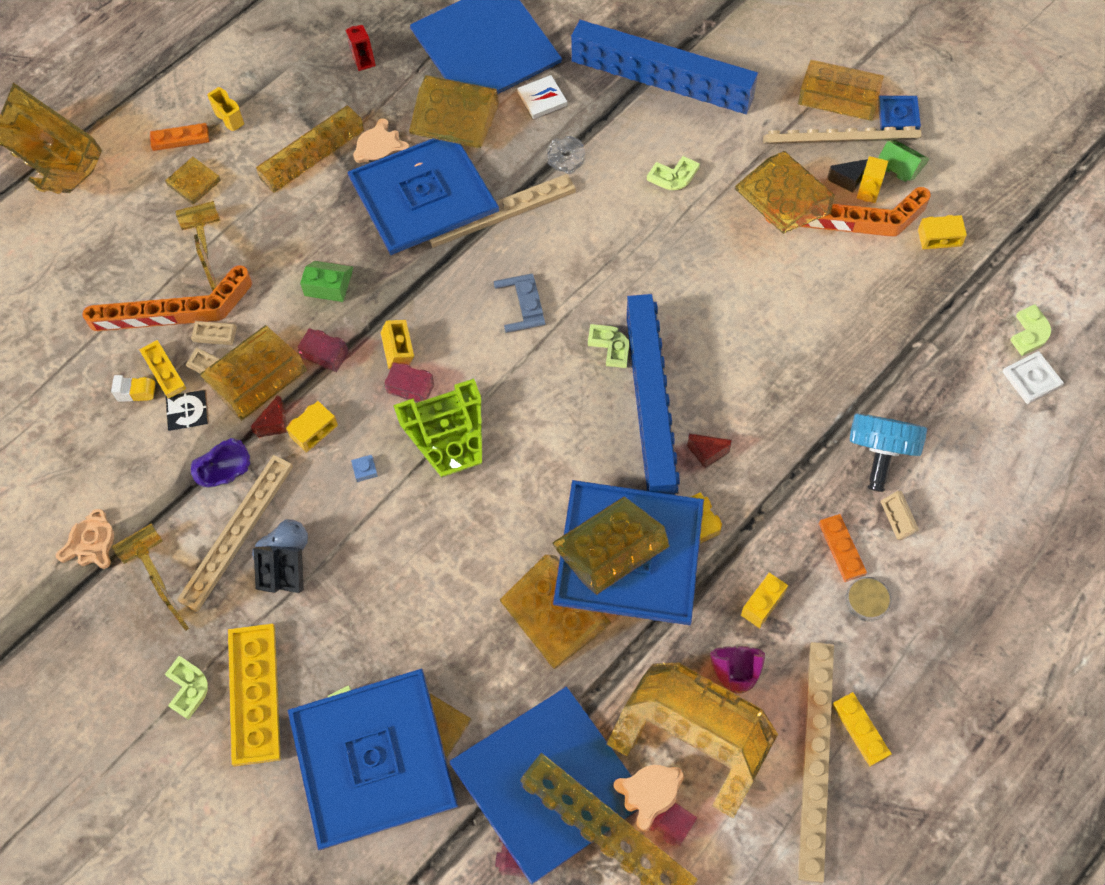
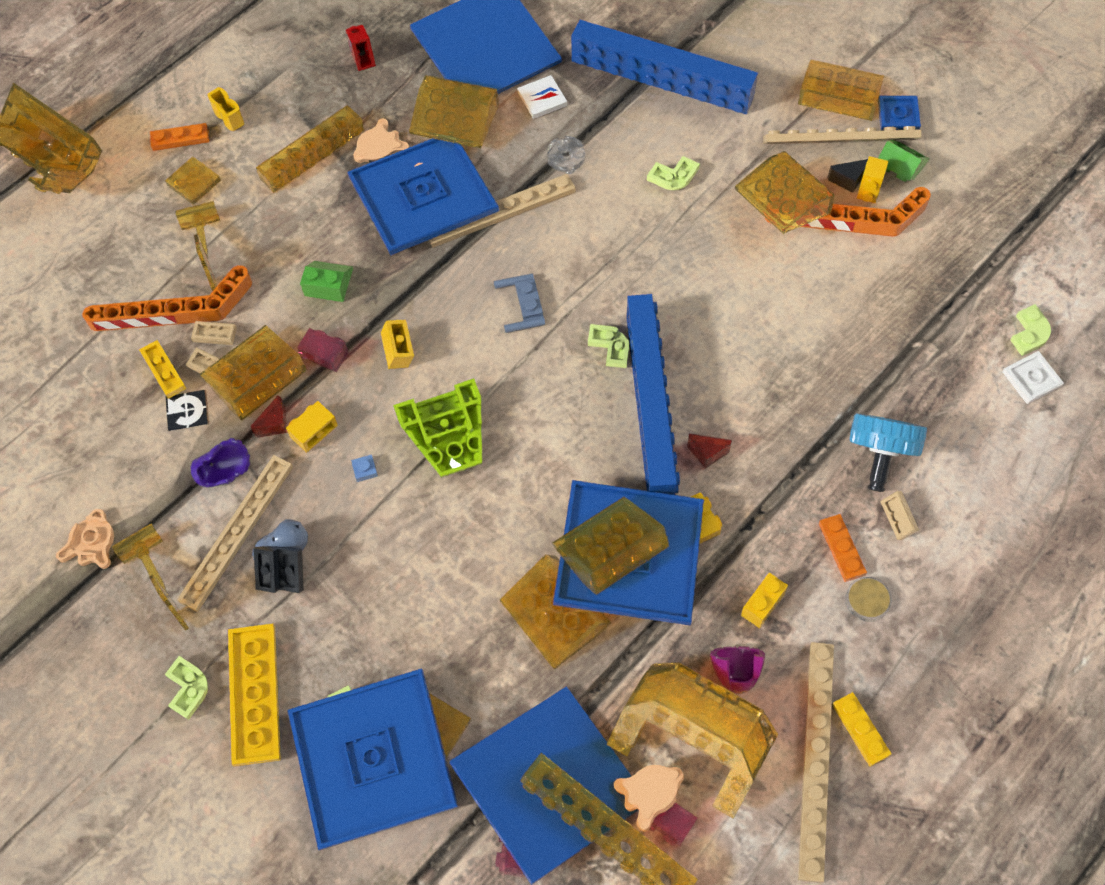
leg [111,375,156,402] -> none
clear pink brick [384,363,434,403] -> none
yellow brick [918,215,967,250] -> none

